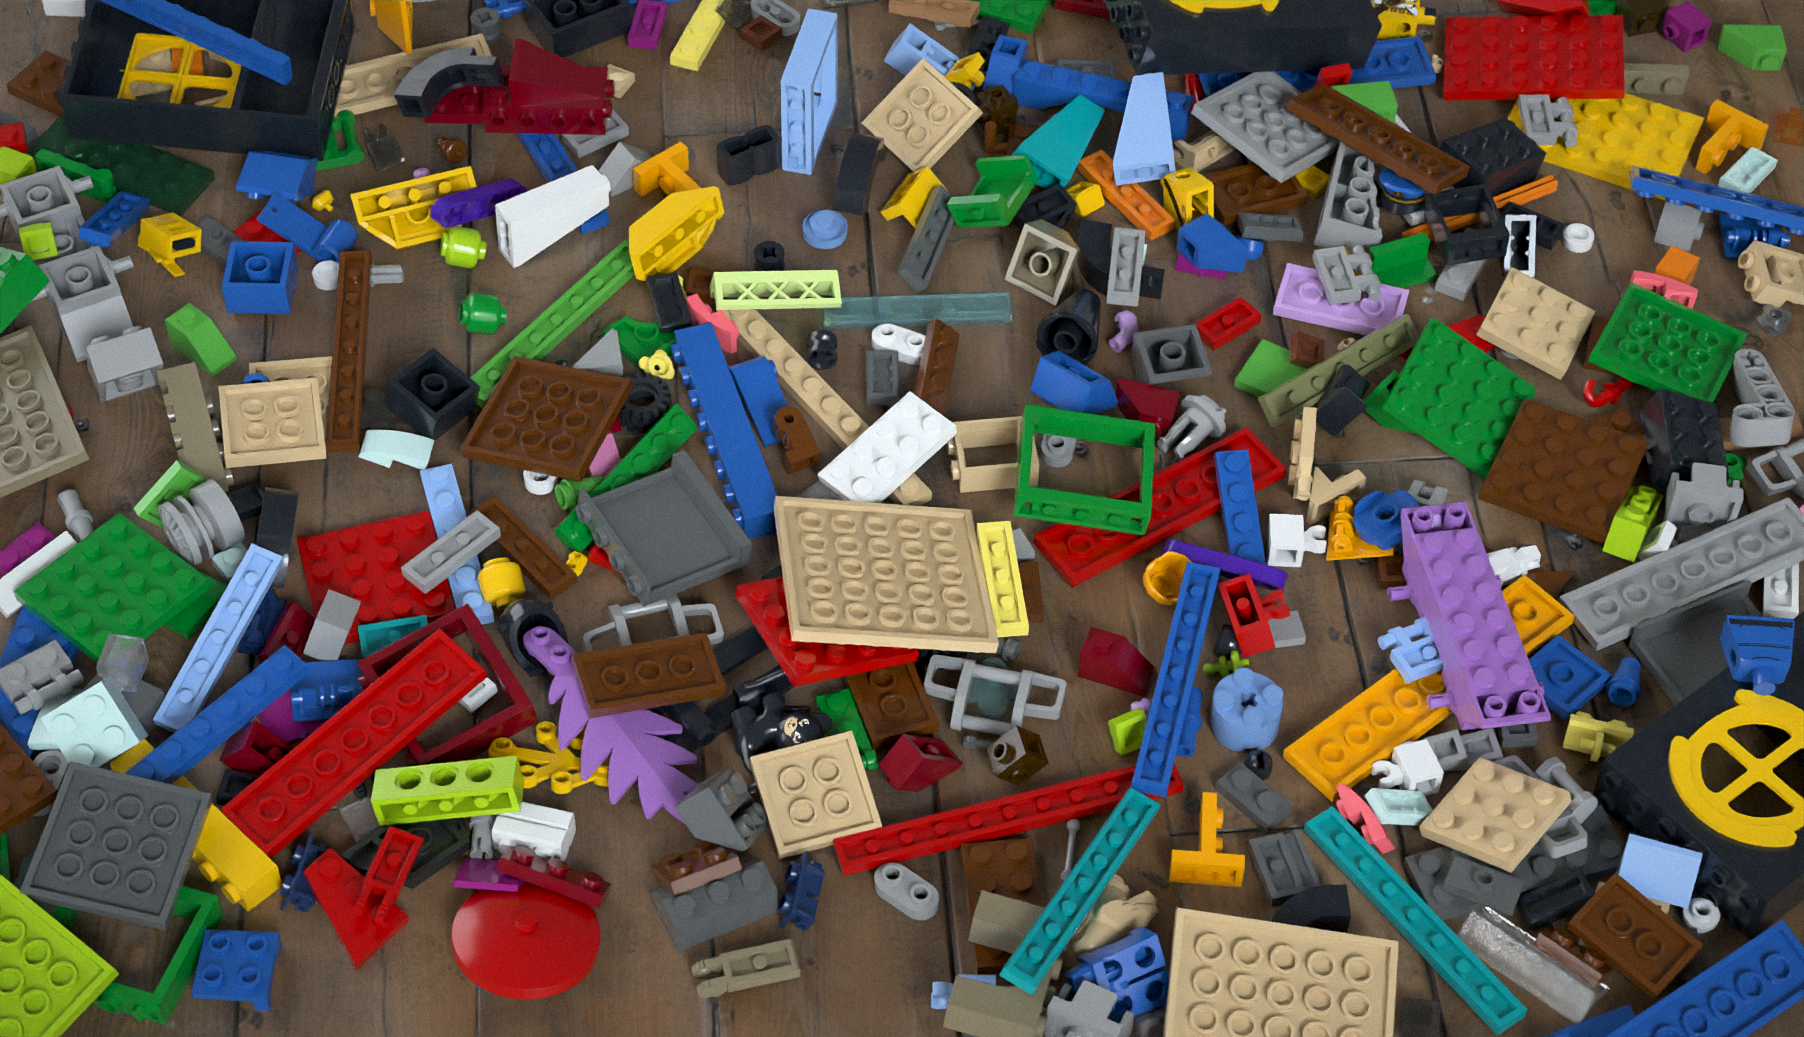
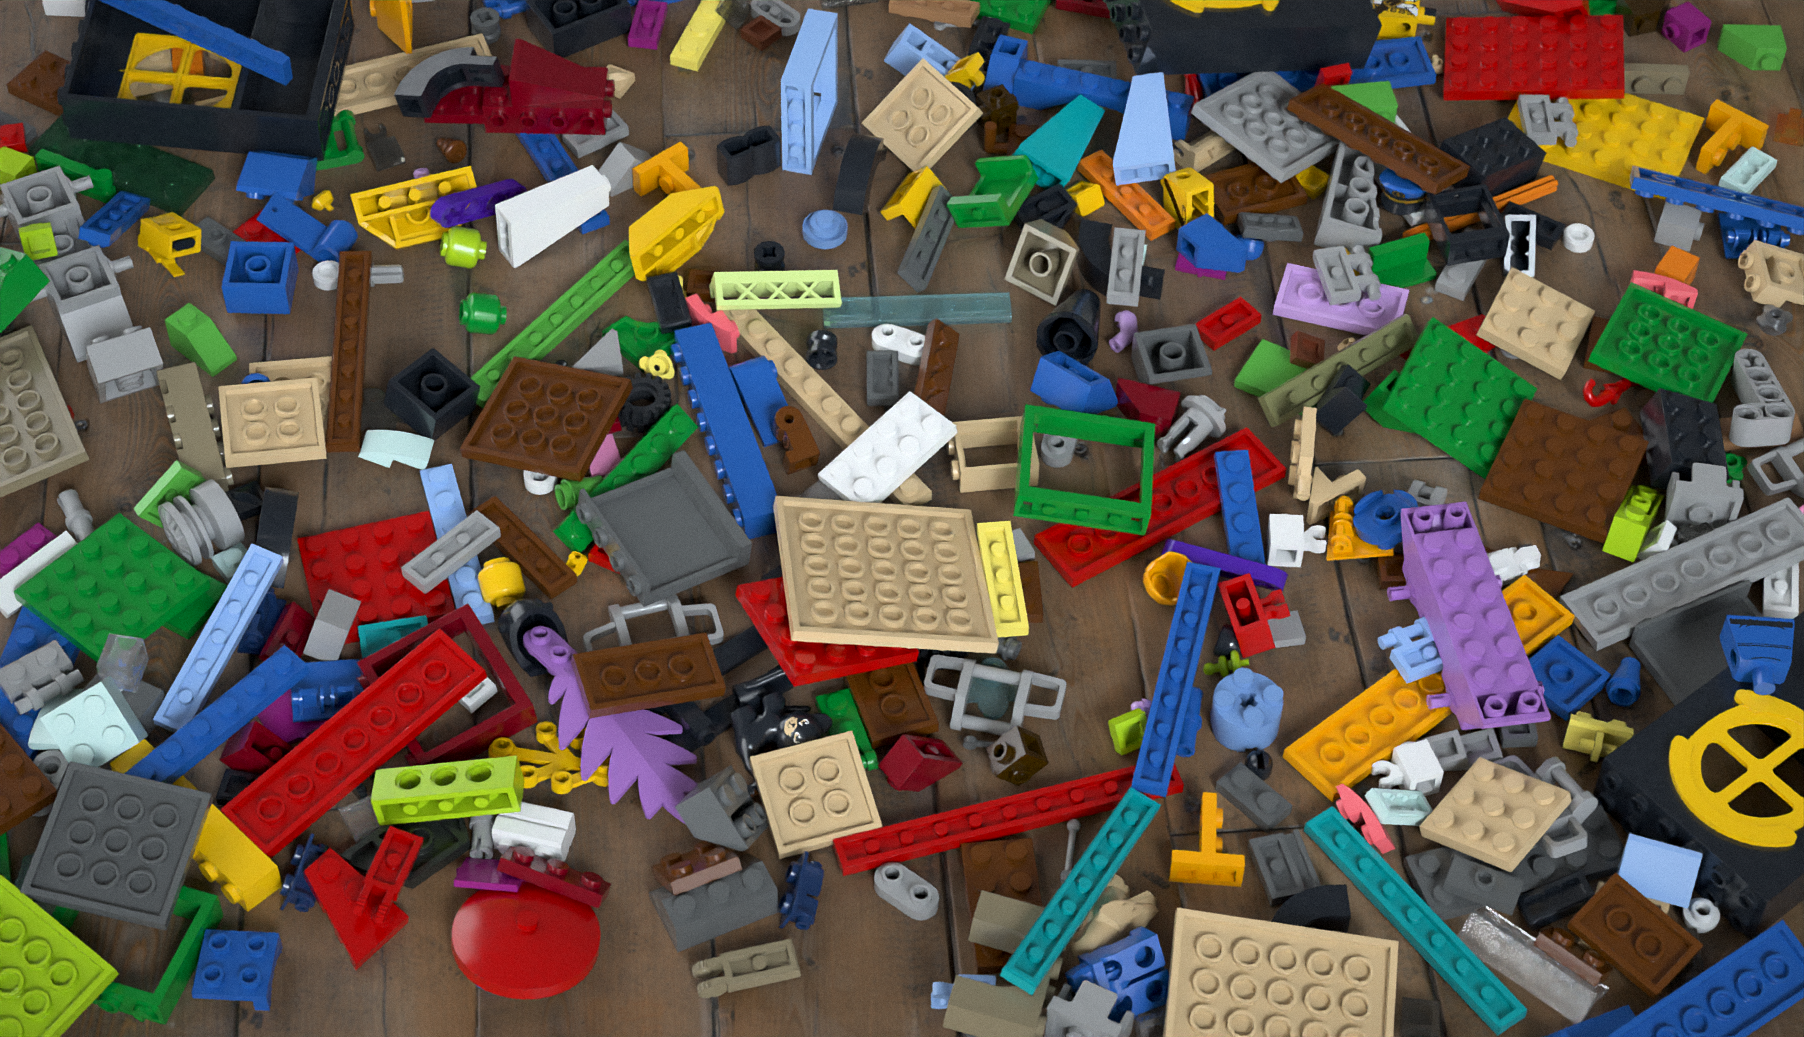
dark red slope [1078,626,1154,696] -> none

